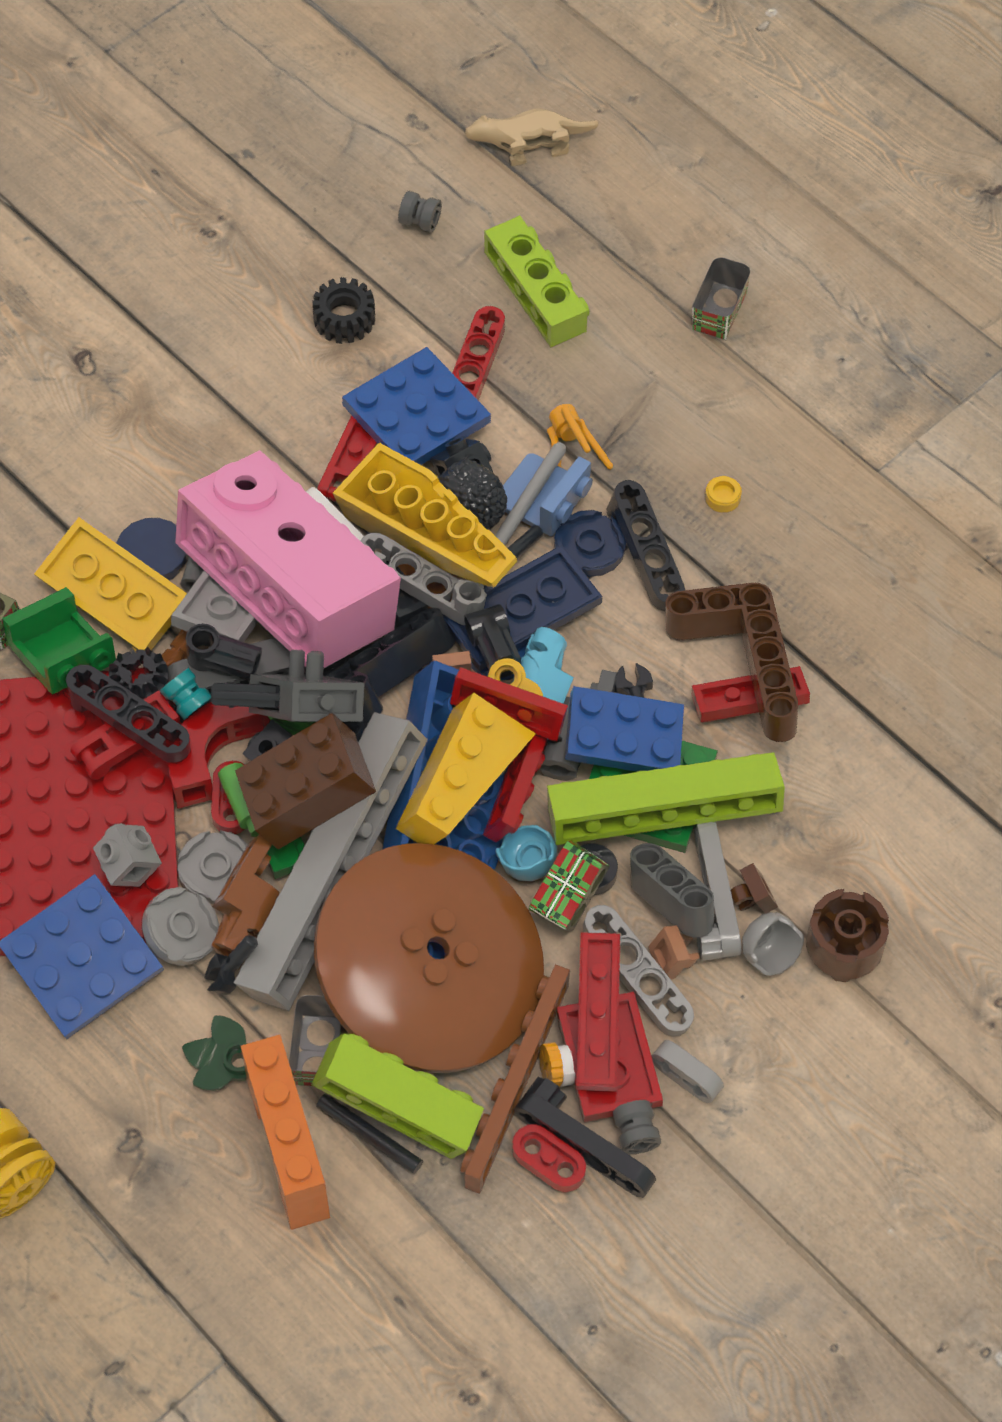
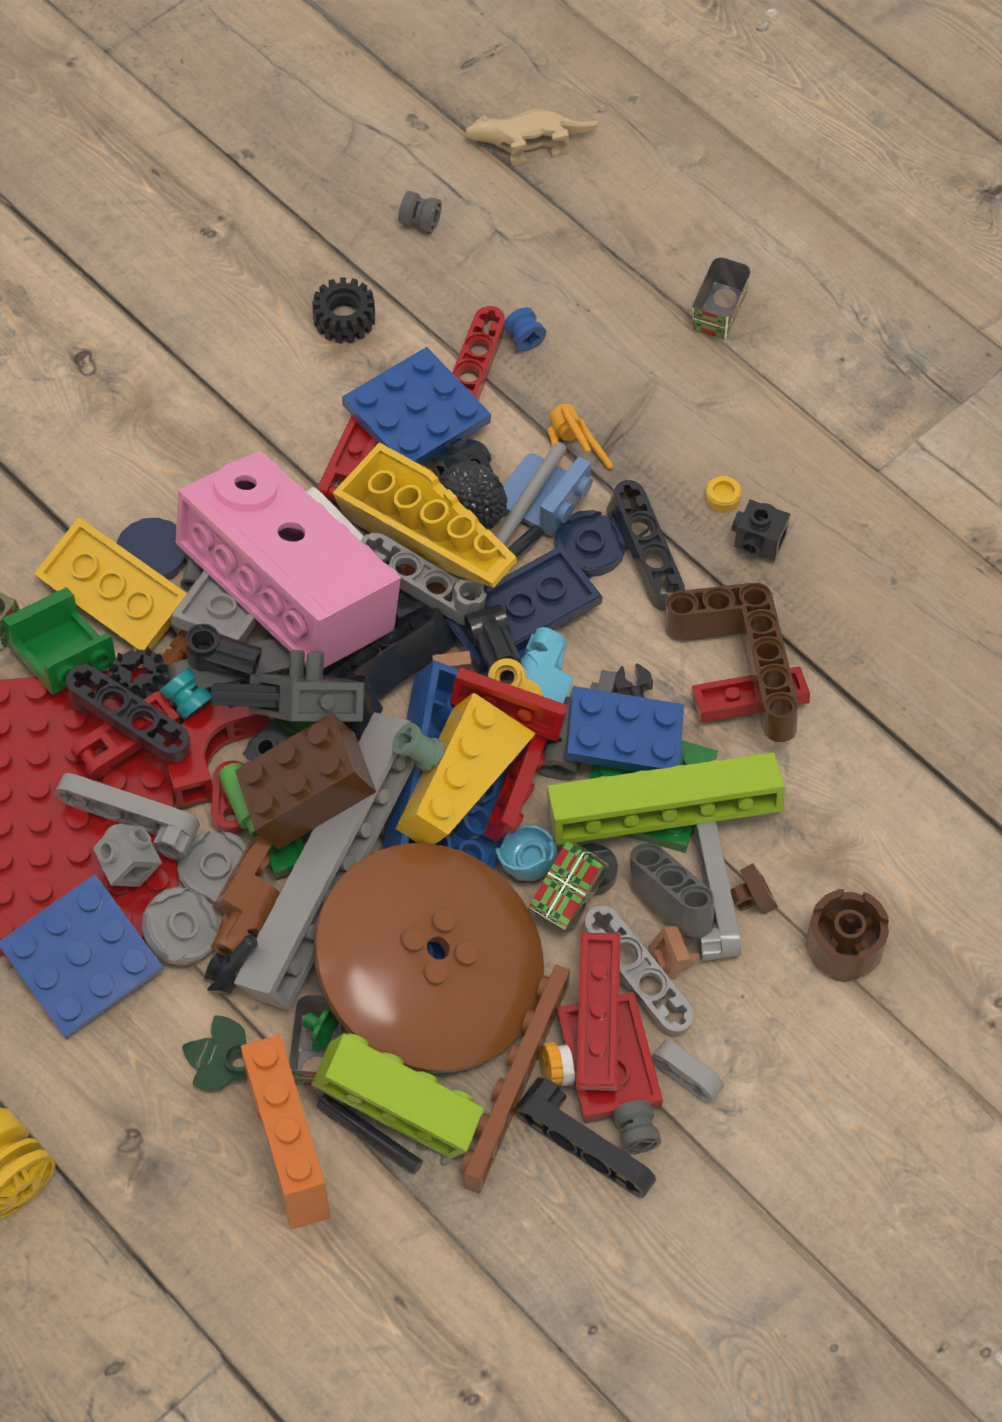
lime brick [484,216,590,348] -> none
red plate [512,1124,586,1192] -> none
light grey hair [742,912,804,976] -> none
none -> light grey beam [54,773,200,860]
none -> green plant [303,1008,339,1052]
none -> sand green bush [392,723,444,771]
none -> blue wheel [503,307,547,352]
none -> black brick [731,499,791,562]

